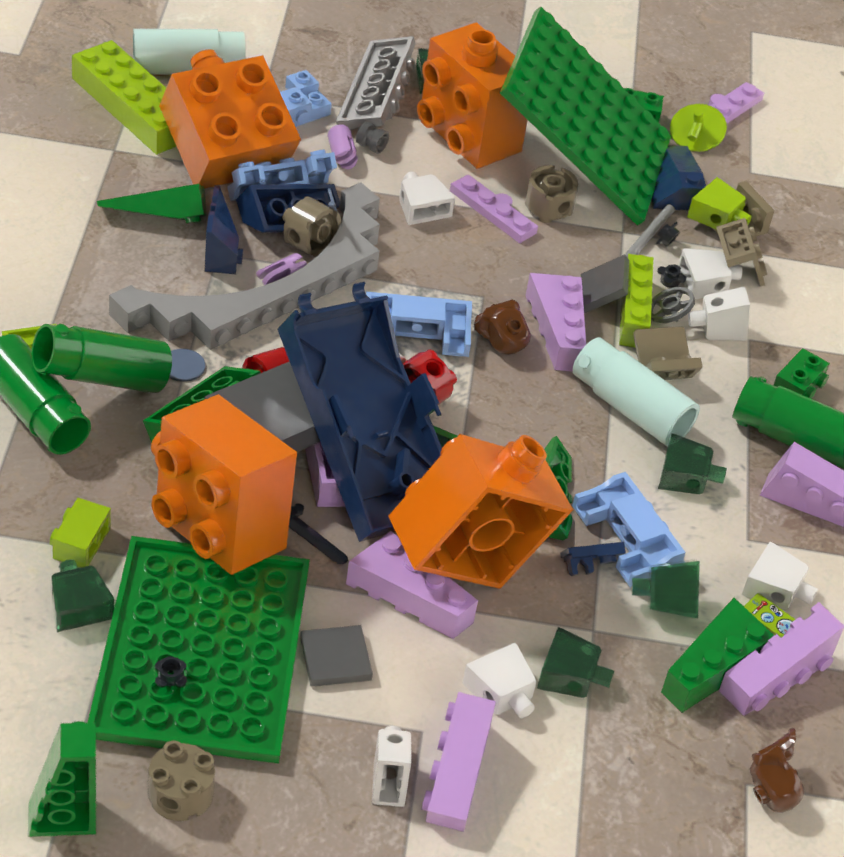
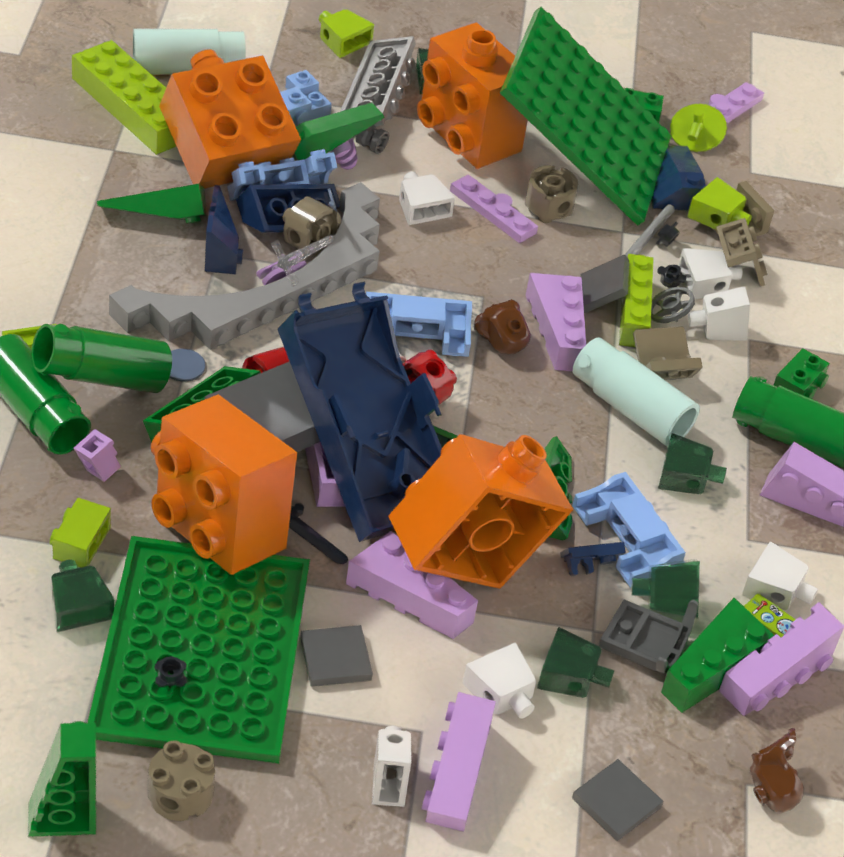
none -> lavender brick [74,429,121,482]
none -> clear piece [271,235,335,287]
none -> green wedge [292,103,385,161]
none -> lime torso [319,9,374,58]
none -> dark grey tile [572,759,664,842]
none -> dark grey piece [599,599,698,675]

